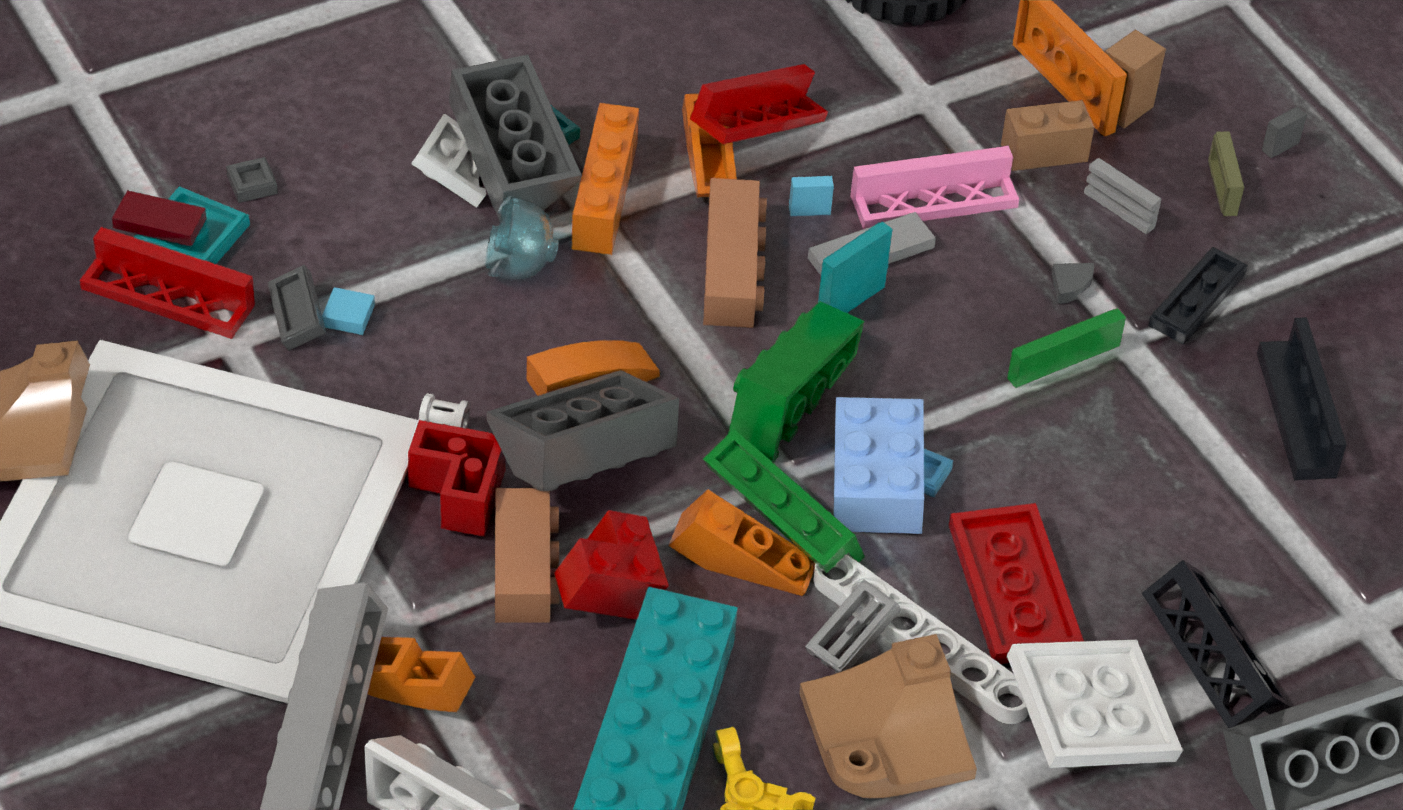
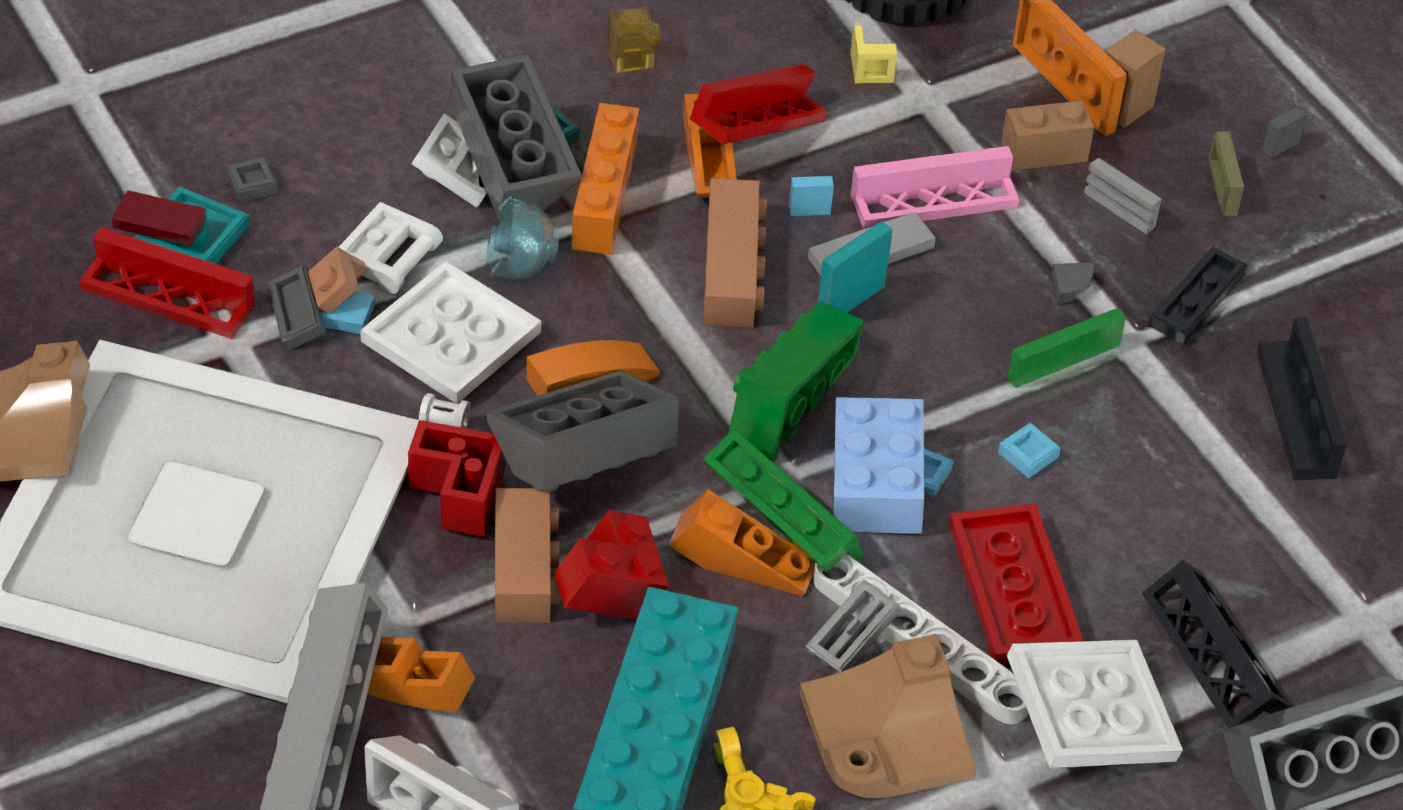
none -> nougat bracket [308,246,366,314]
none -> white plate [339,202,443,294]
none -> white plate [360,261,541,404]
none -> clear yellow brick [607,7,661,73]
none -> light yellow panel [851,24,897,83]
none -> medium azure tile [998,423,1061,478]

